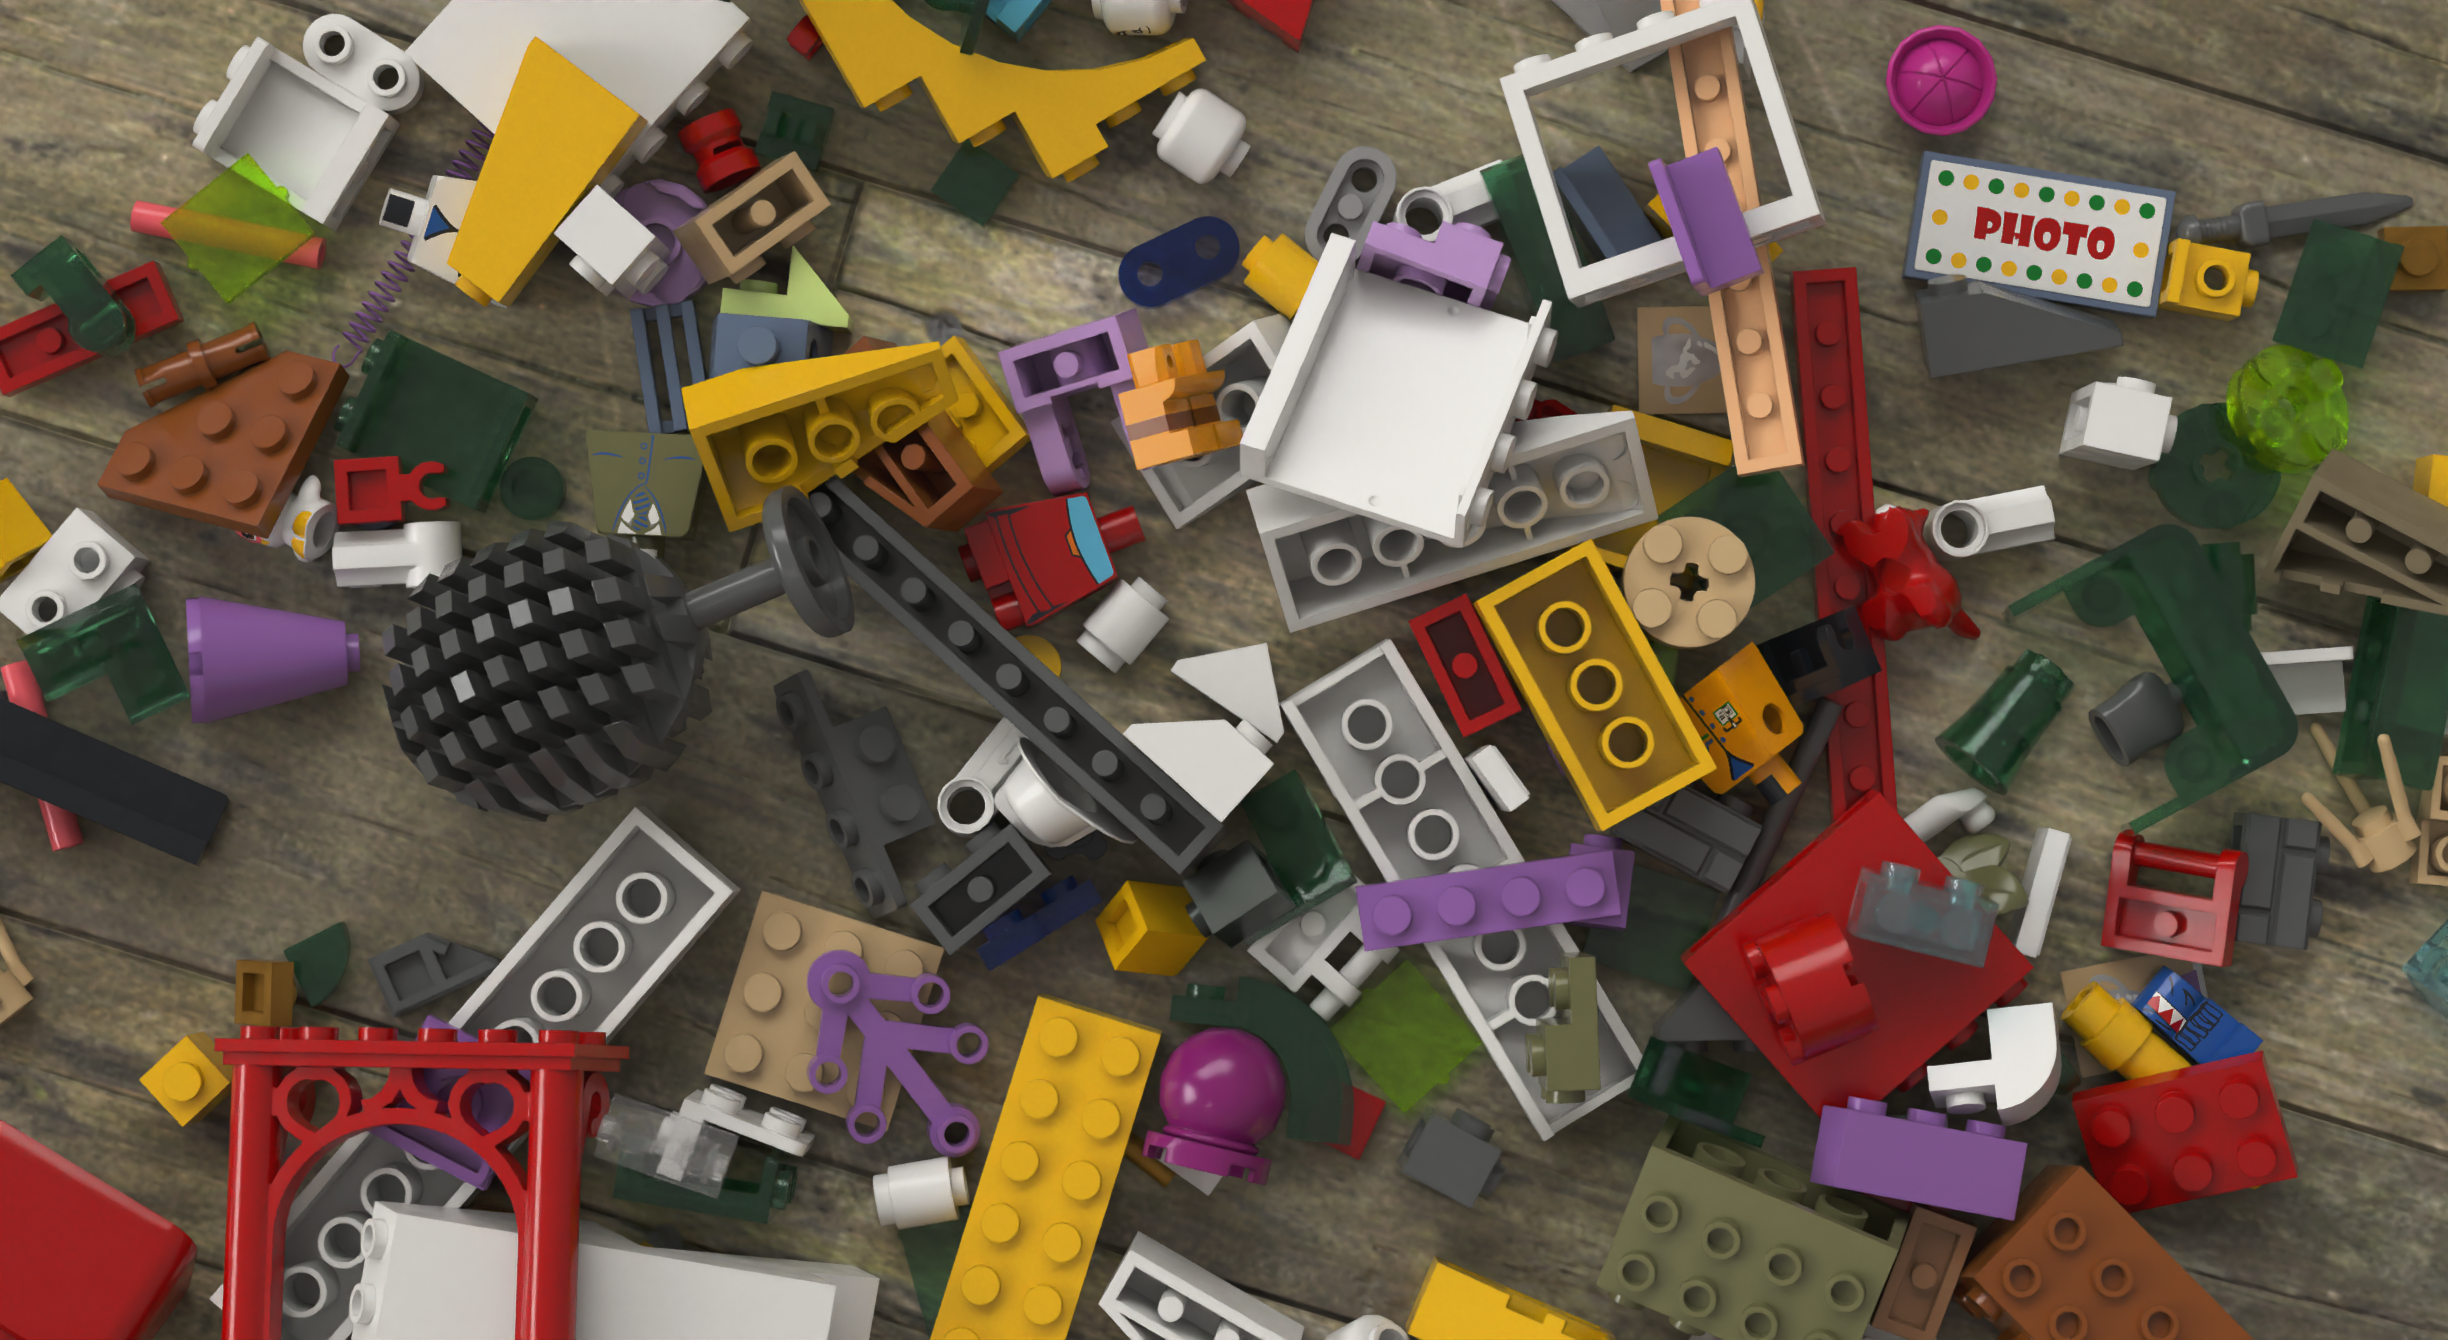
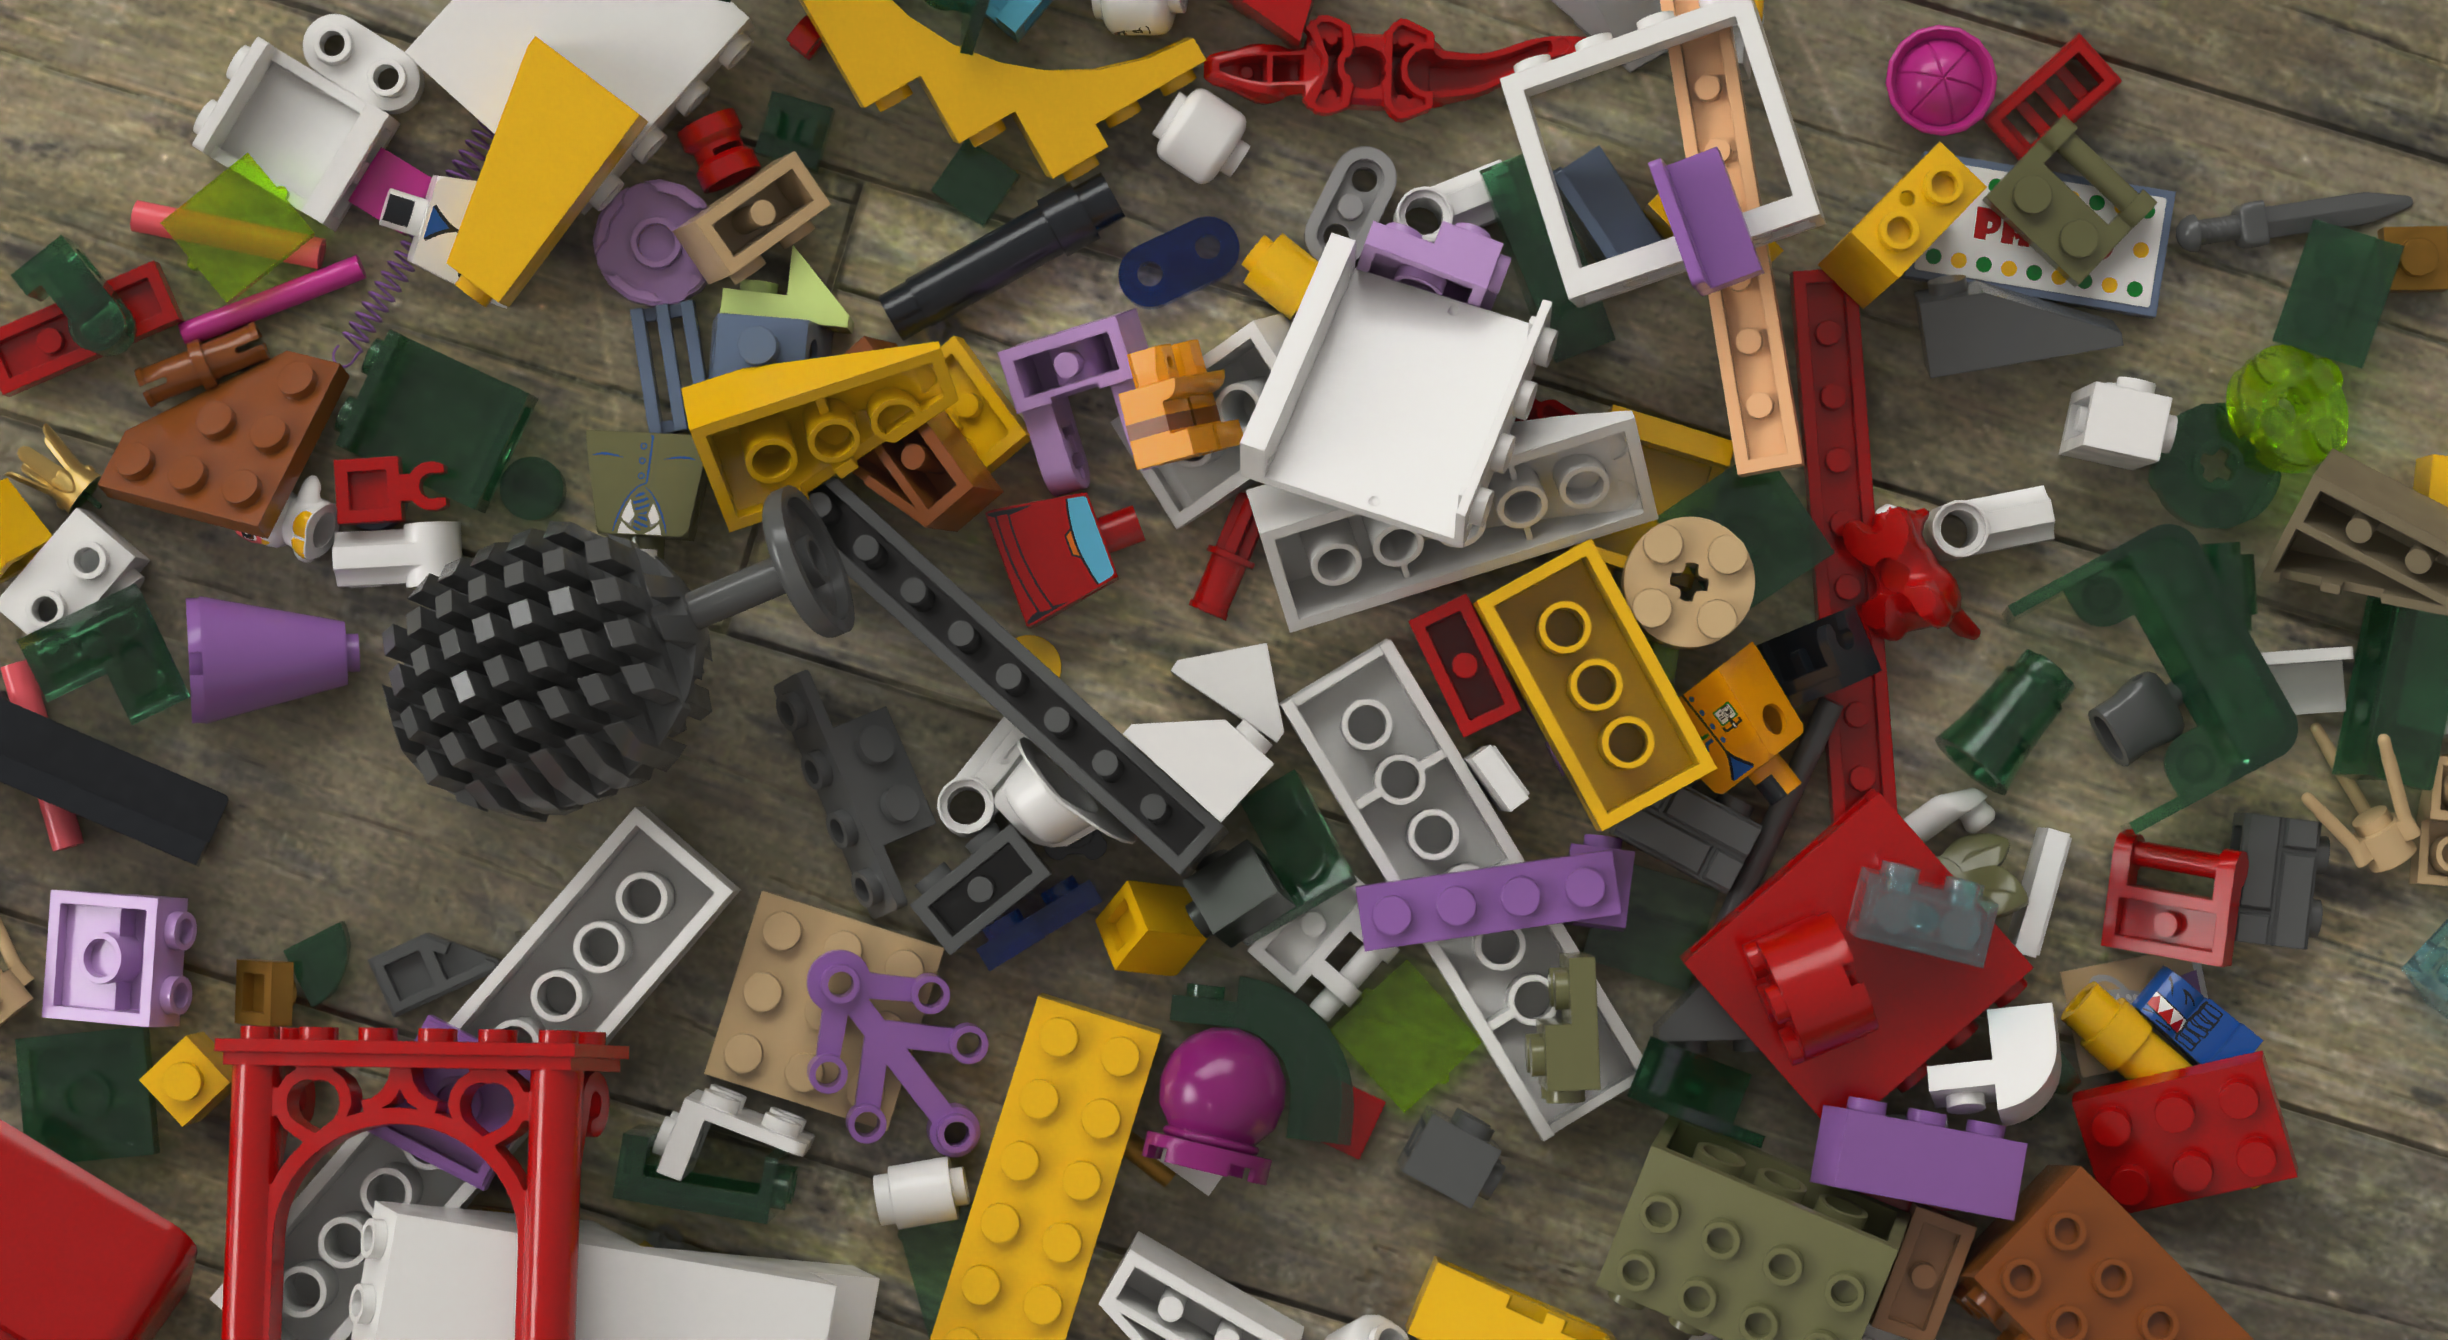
white brick [554,185,671,299] -> none
clear hinge [593,1093,739,1199] -> none
red plate [958,520,1026,631] -> none
white brick [1077,577,1169,673] -> none
sticker [1637,306,1727,415] -> none
yellow brick [2158,238,2259,322] -> none
none -> pearl gold piece [4,423,102,515]
none -> clear green plate [15,1026,160,1162]
none -> lavender plate [42,890,197,1027]
none -> dark pink bar [178,255,367,344]
none -> dark pink tile [348,147,432,236]
none -> black piece [878,172,1125,341]
none -> red axle [1189,492,1260,621]
none -> red animal [1203,15,1587,123]
none -> yellow window [1818,142,1987,309]
none -> red slope [1982,32,2122,160]
none -> olive plate [1982,115,2157,287]

